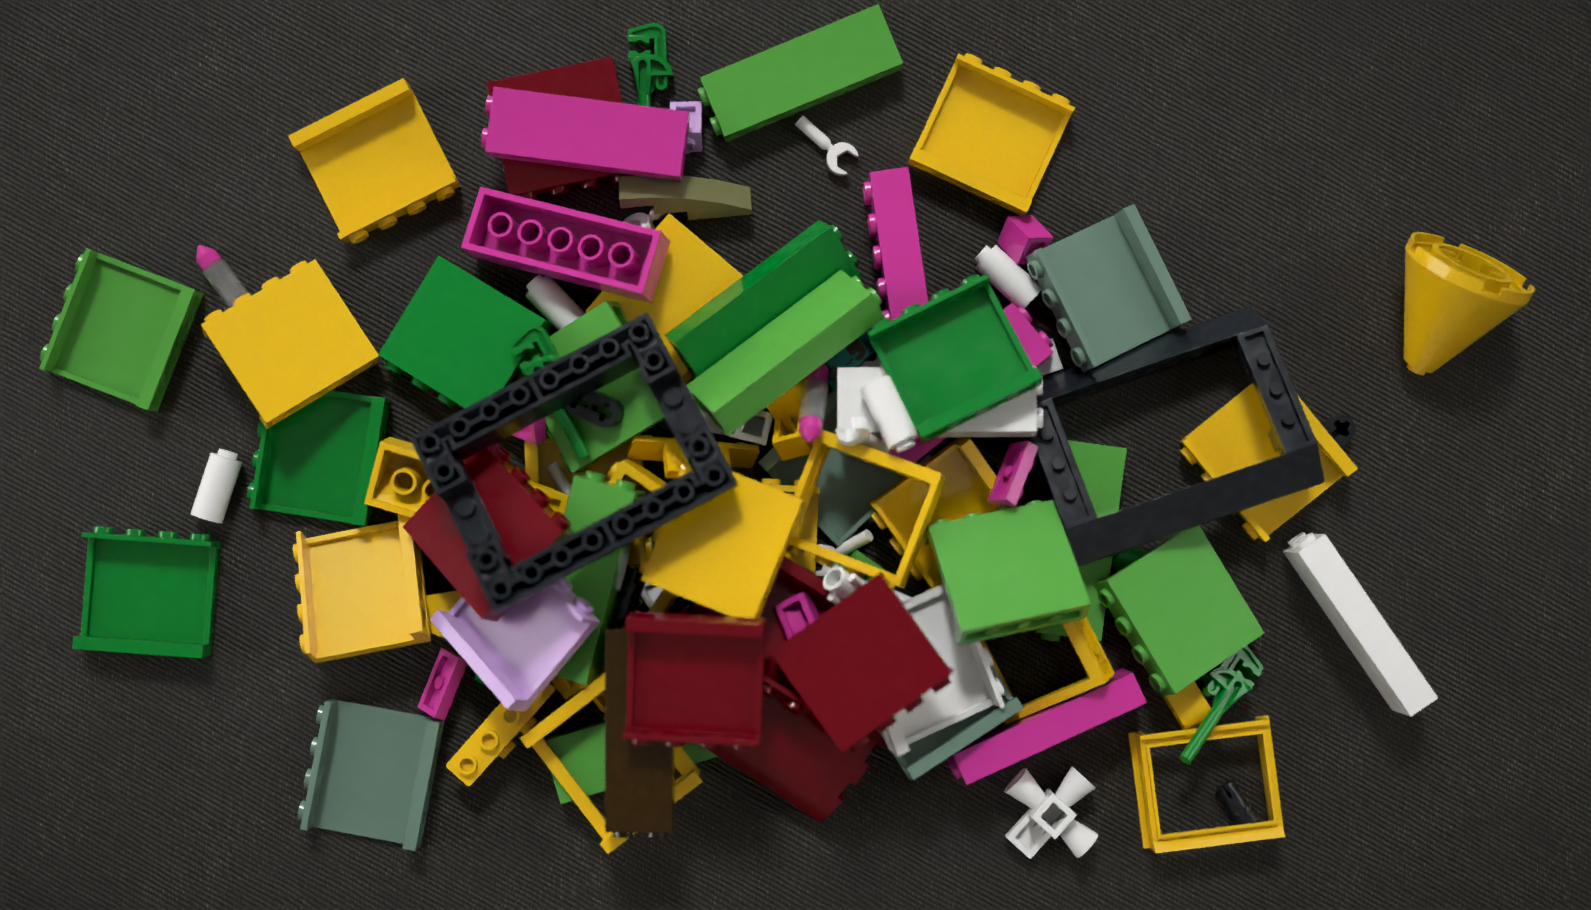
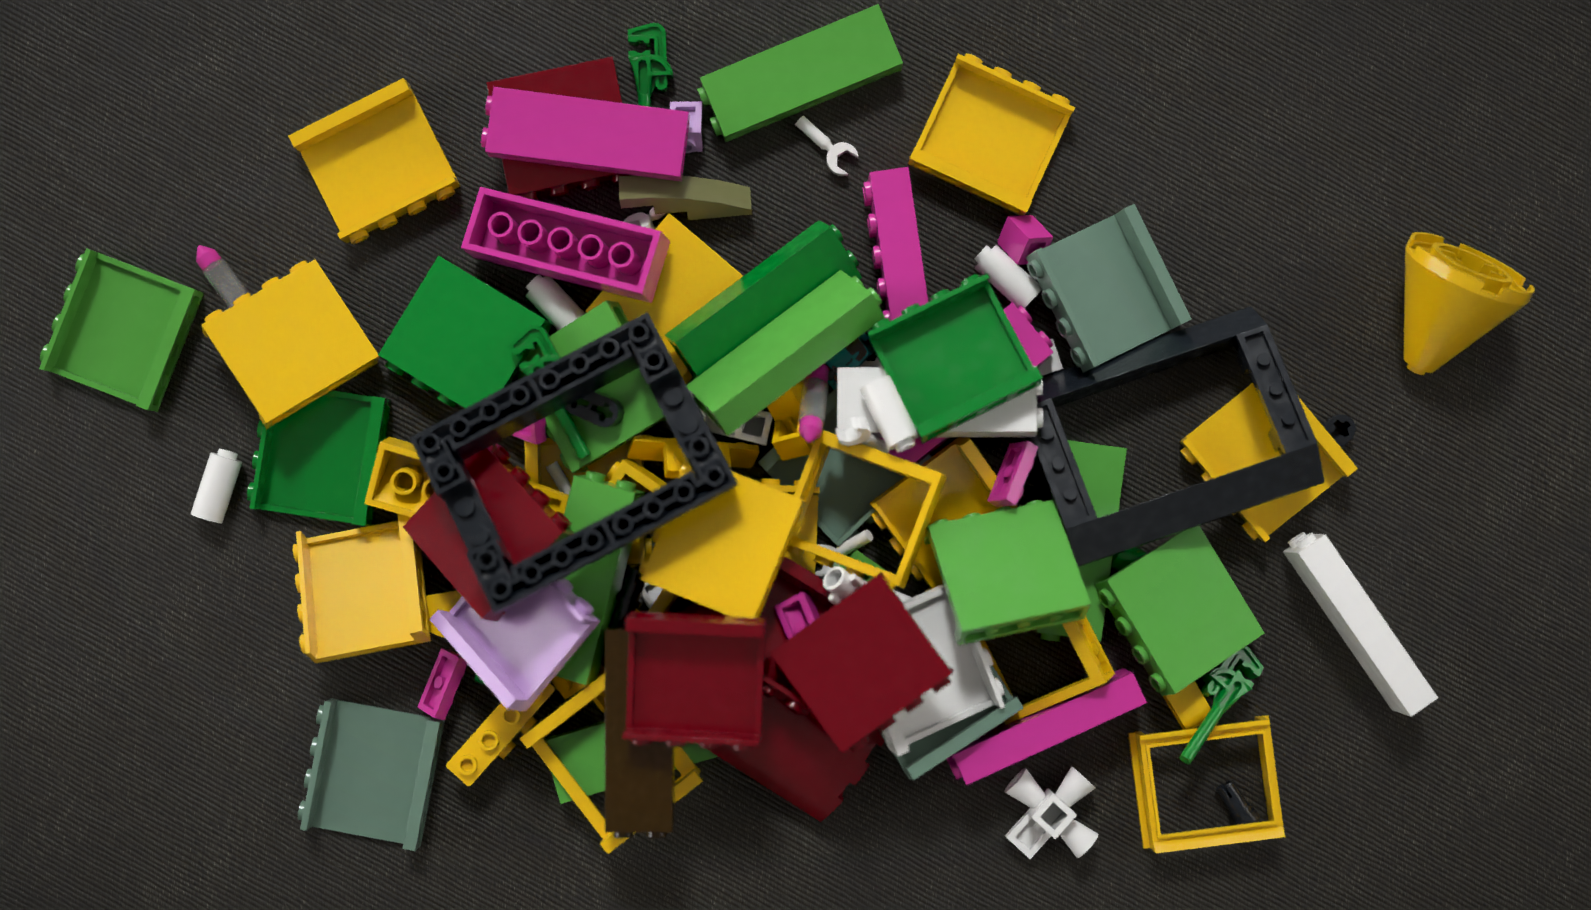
green panel [72,526,220,659] -> none

